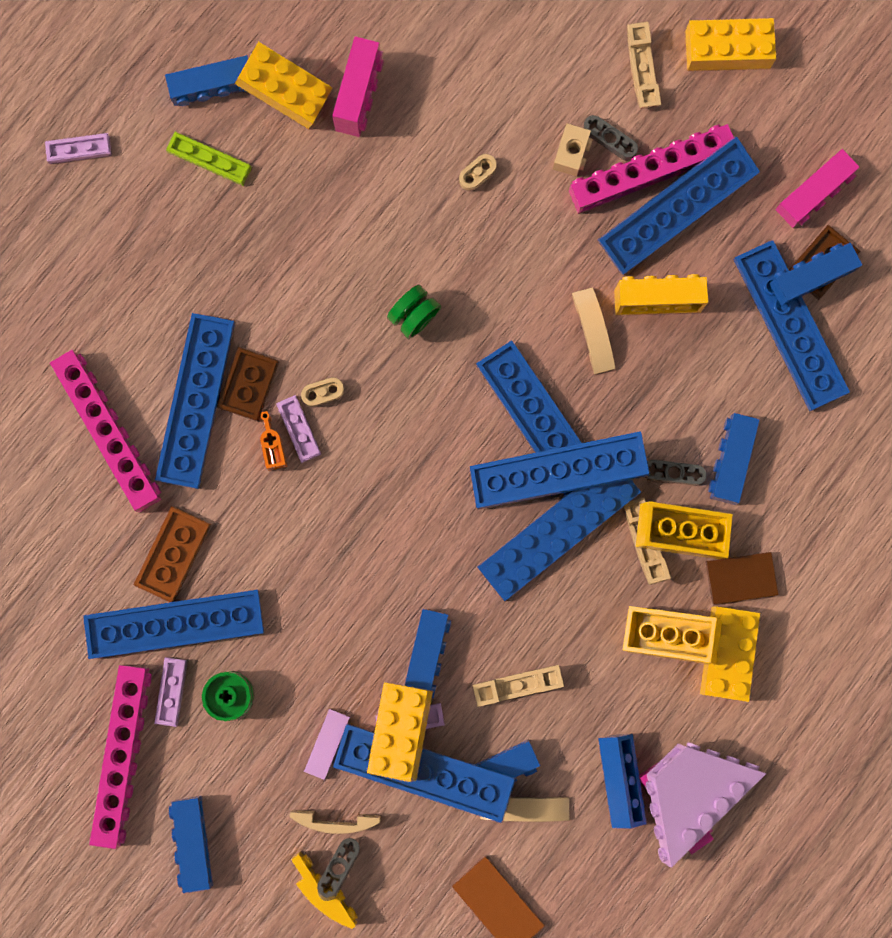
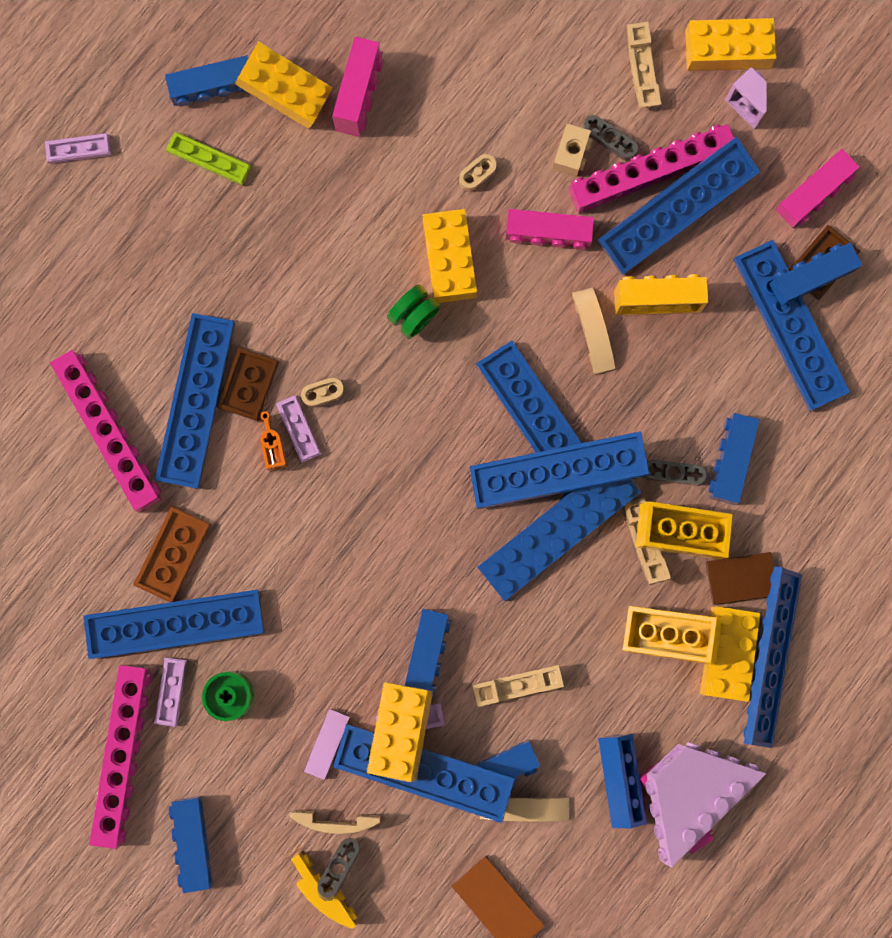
none -> yellow brick [422,209,477,303]
none -> dark pink brick [505,209,594,250]
none -> lavender slope [725,67,767,129]
none -> blue plate [743,566,802,748]

